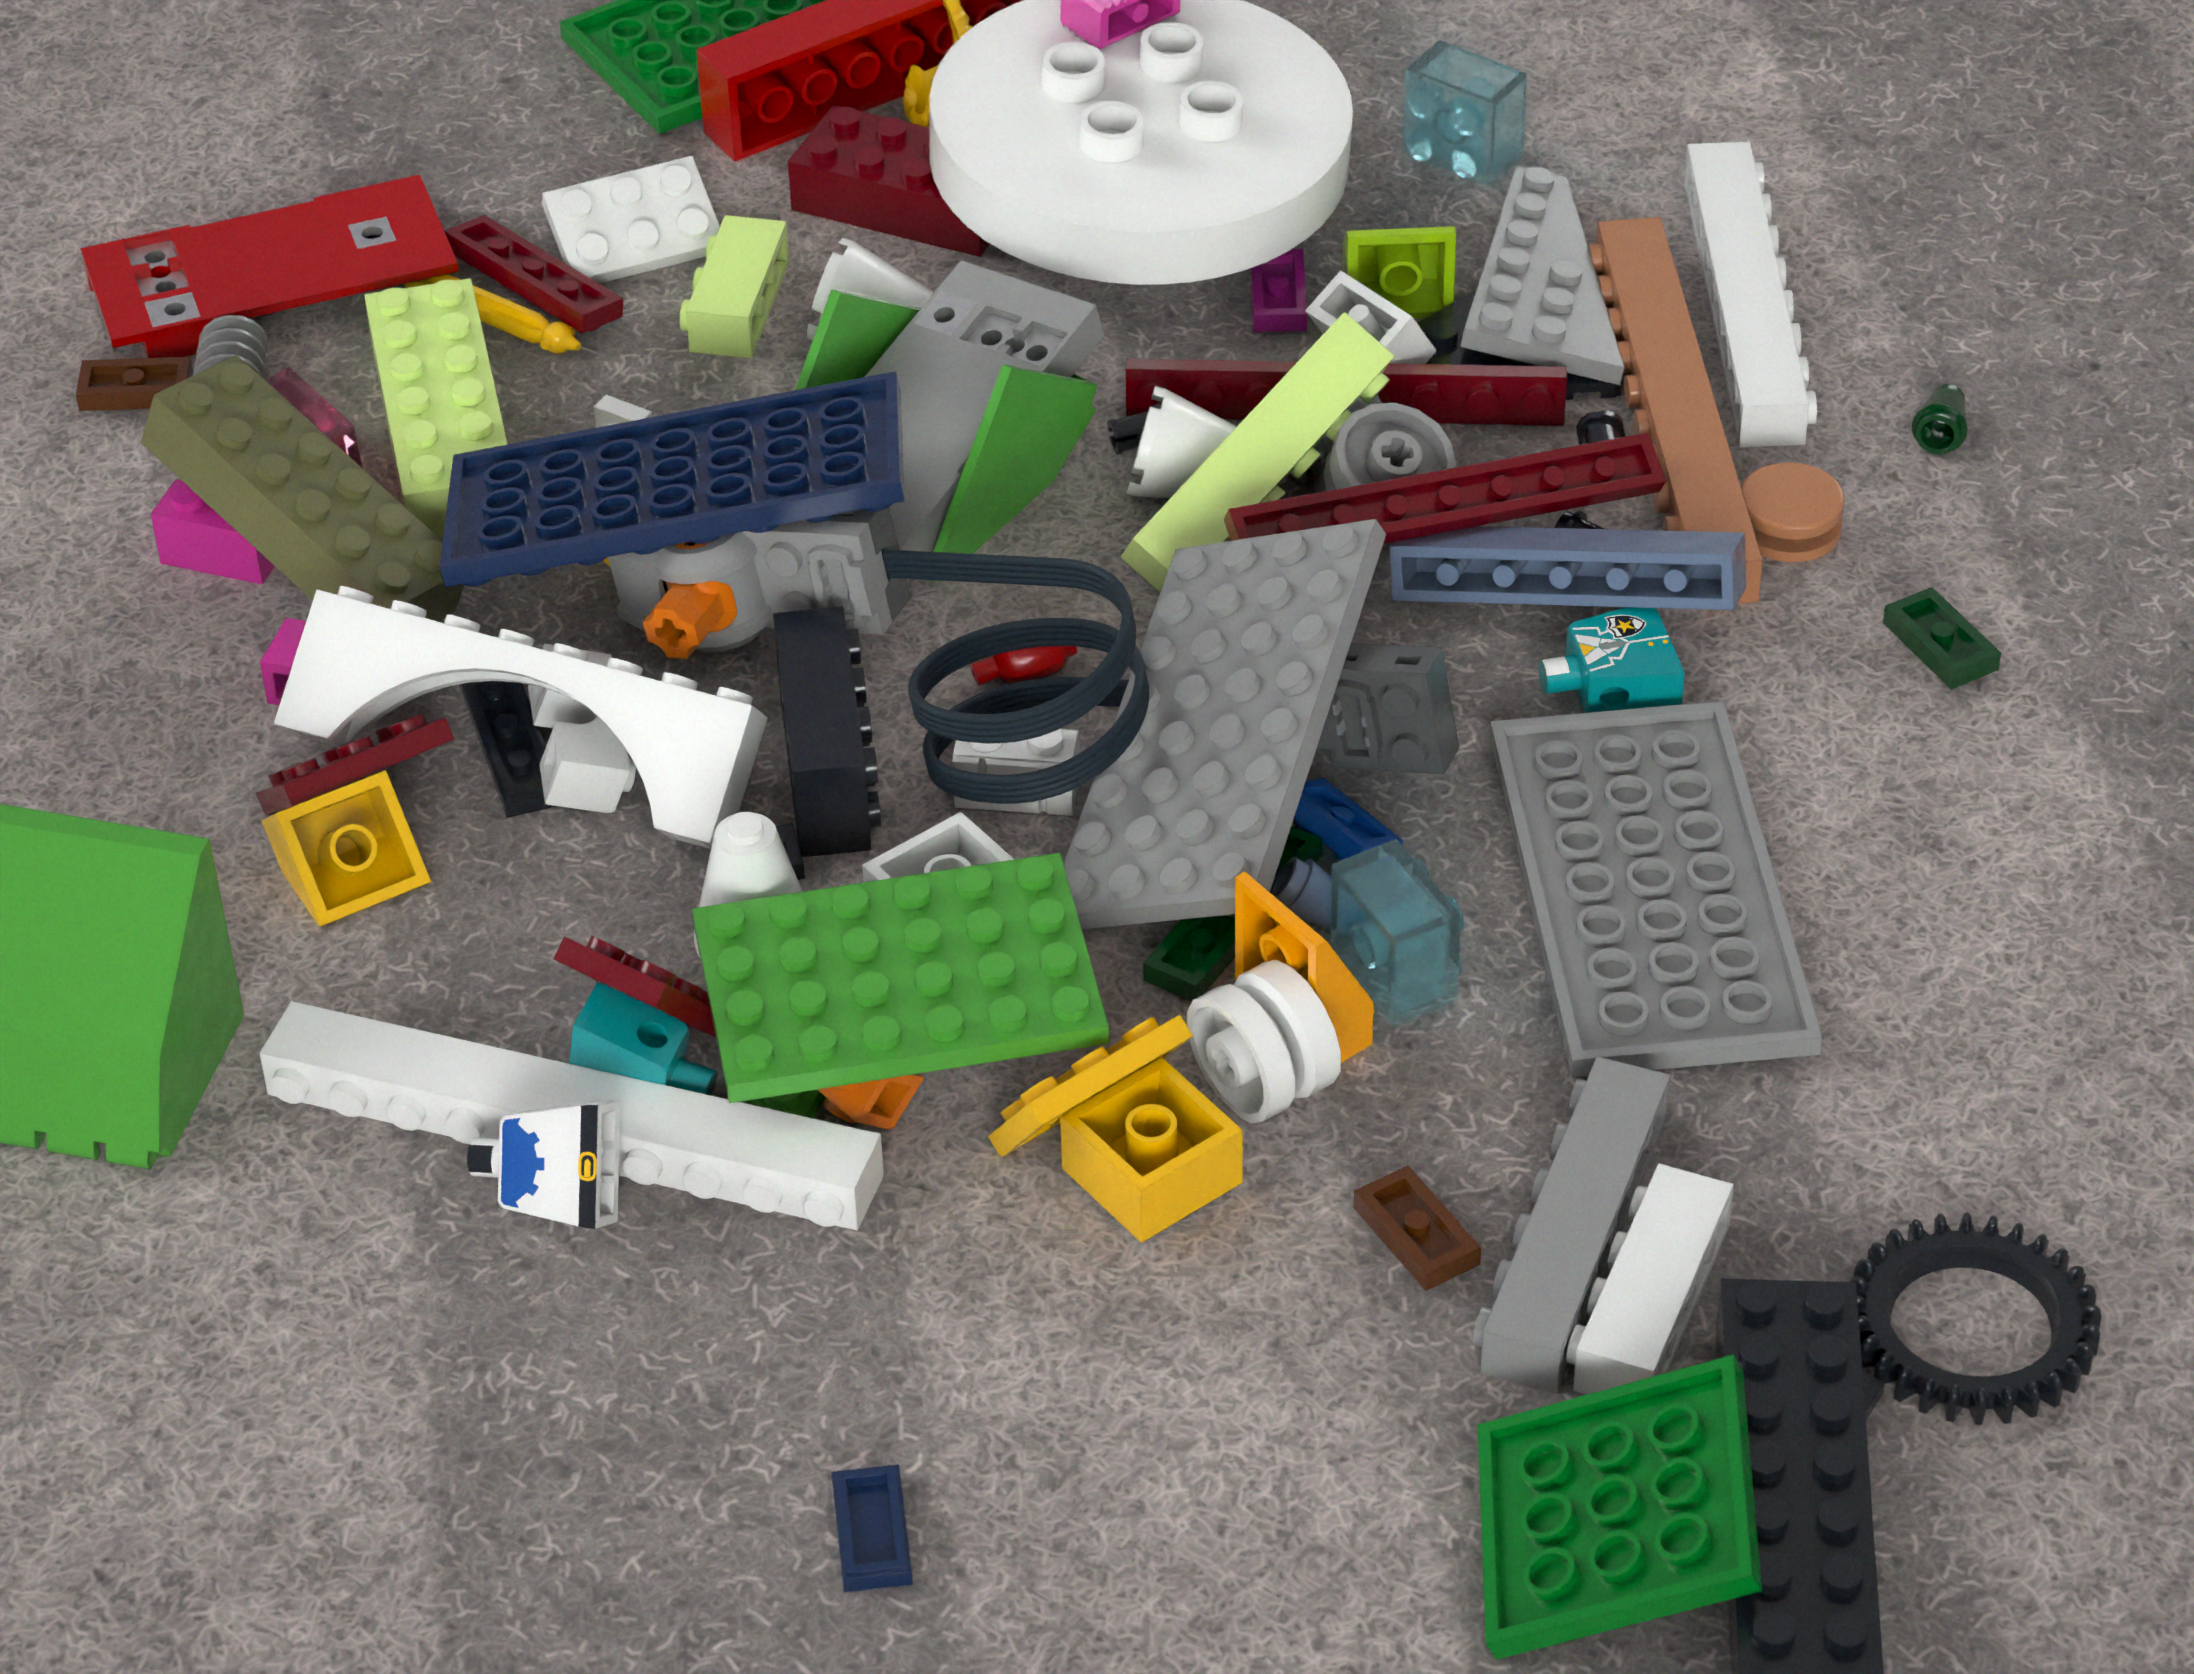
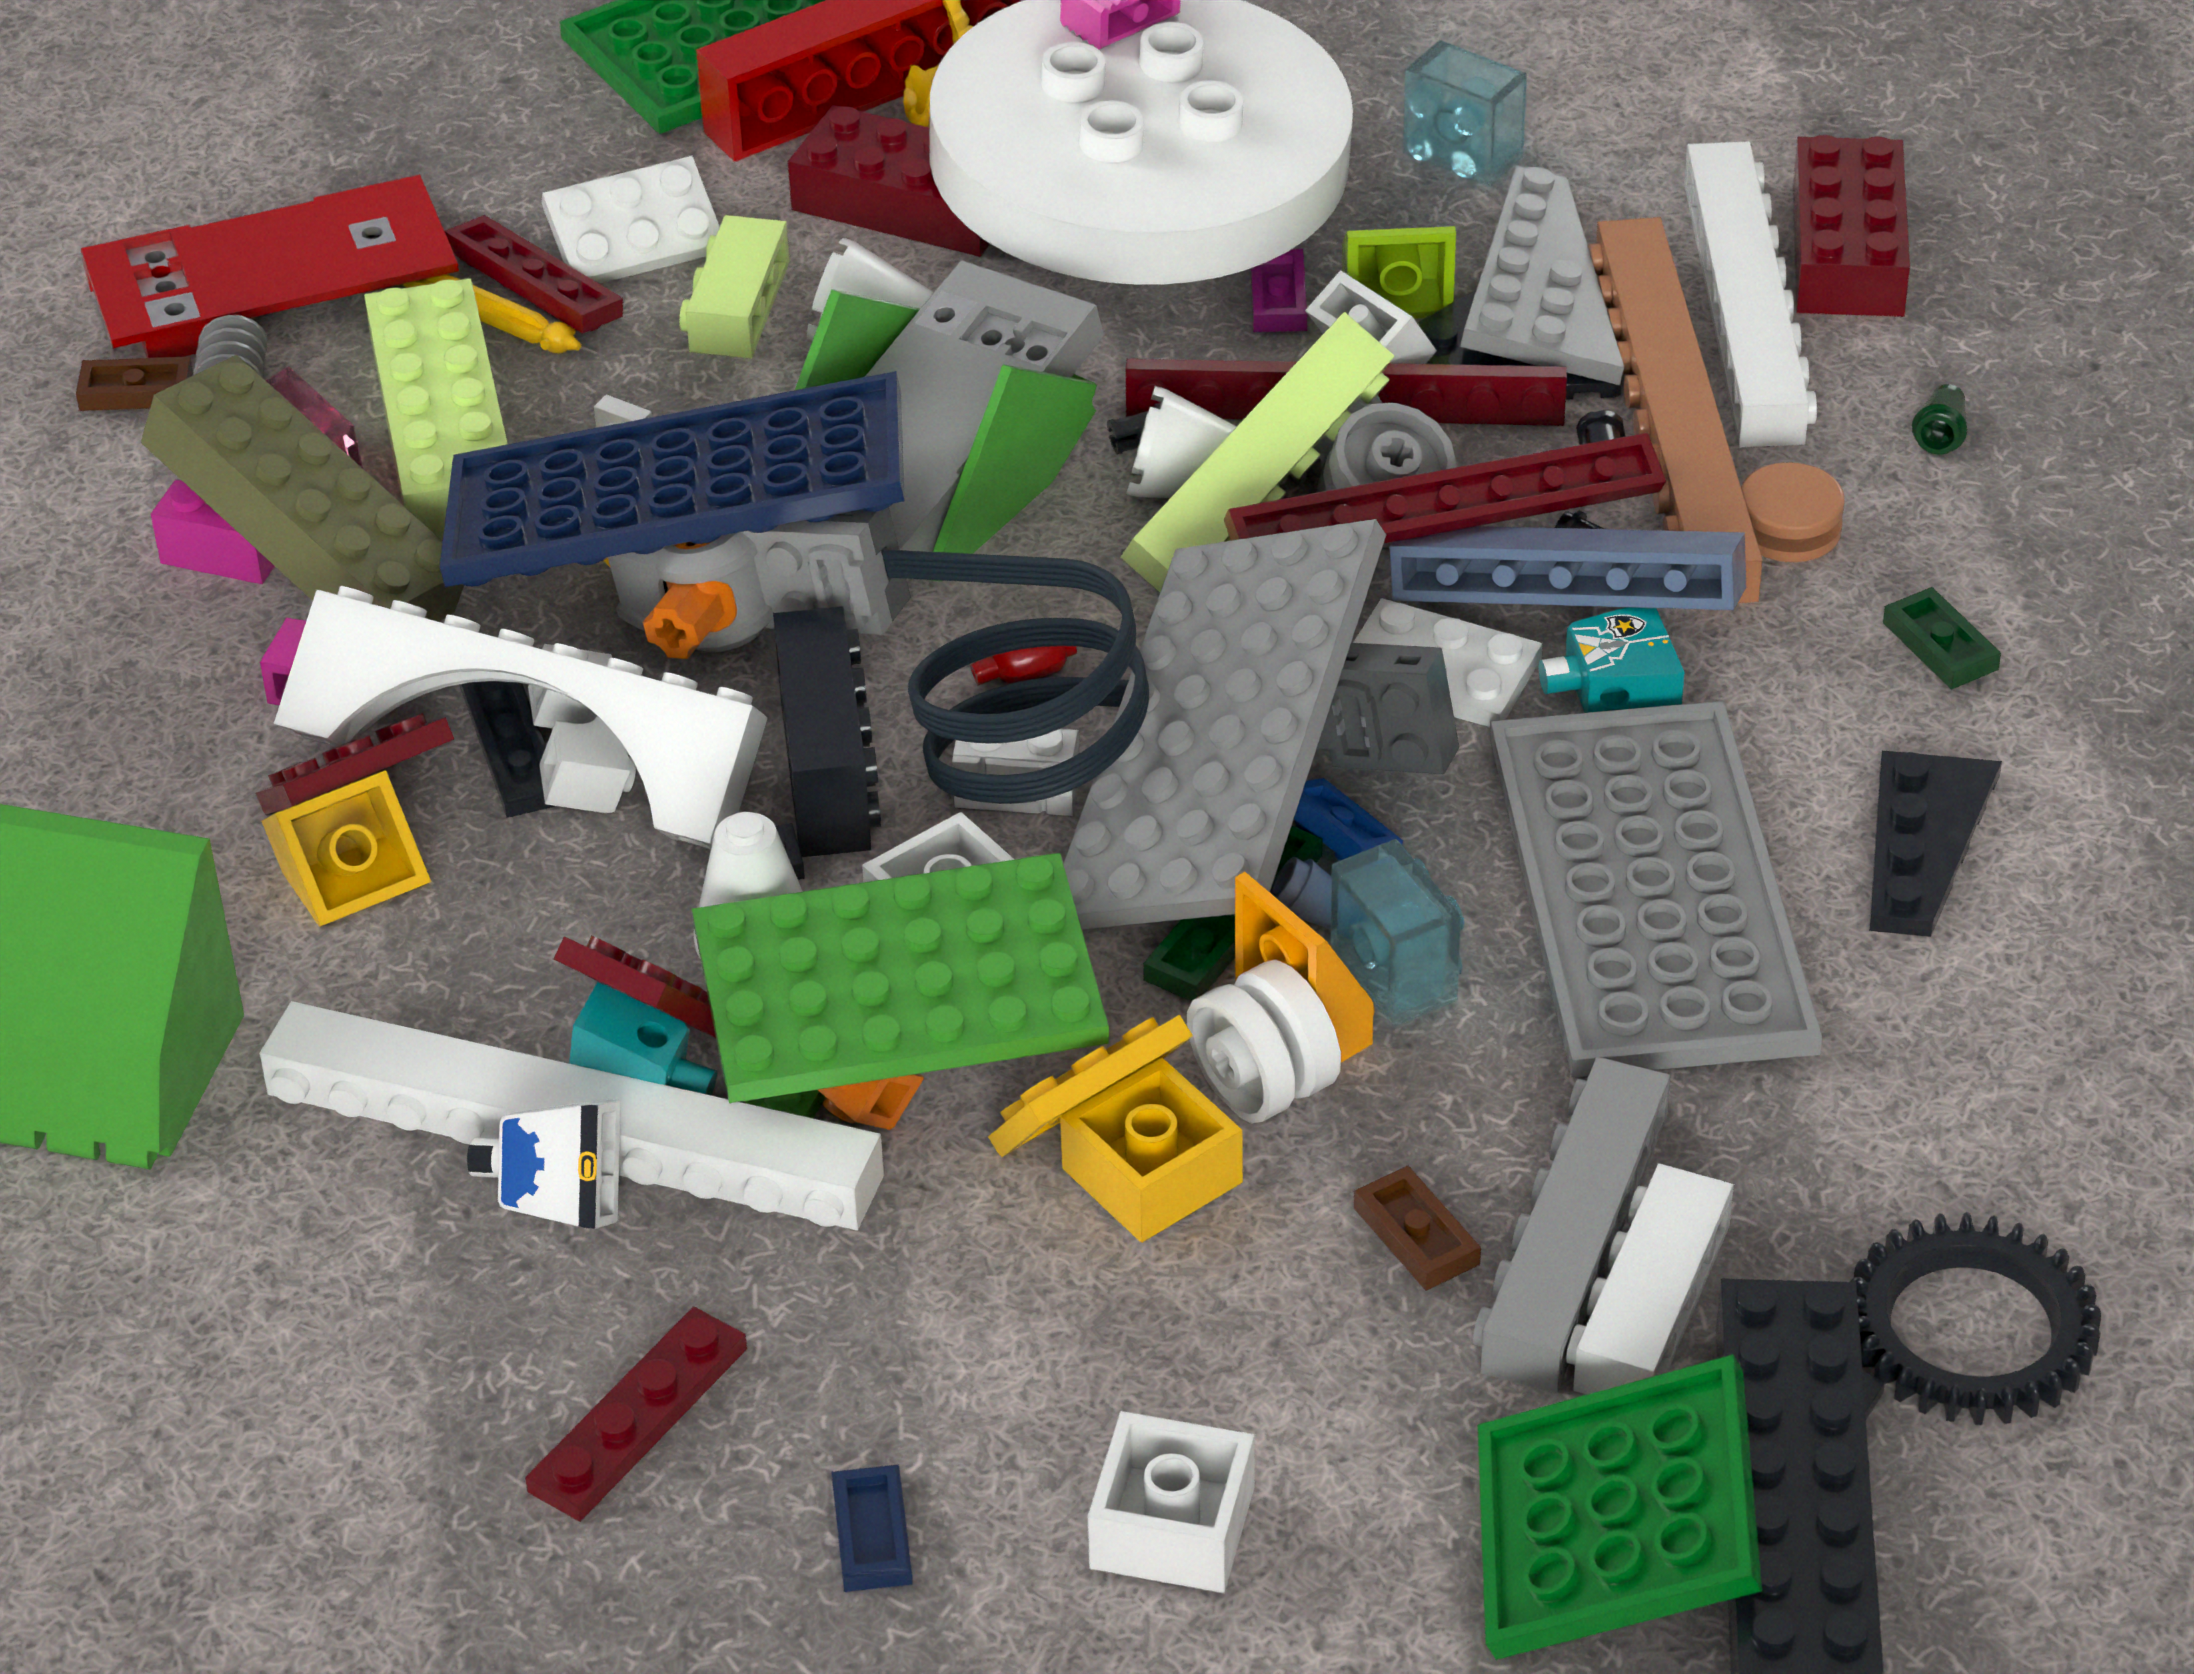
none -> dark red plate [525,1306,747,1522]
none -> white brick [1088,1411,1255,1593]
none -> white plate [1353,598,1542,727]
none -> dark red brick [1793,135,1910,317]
none -> black wing [1869,750,2002,937]

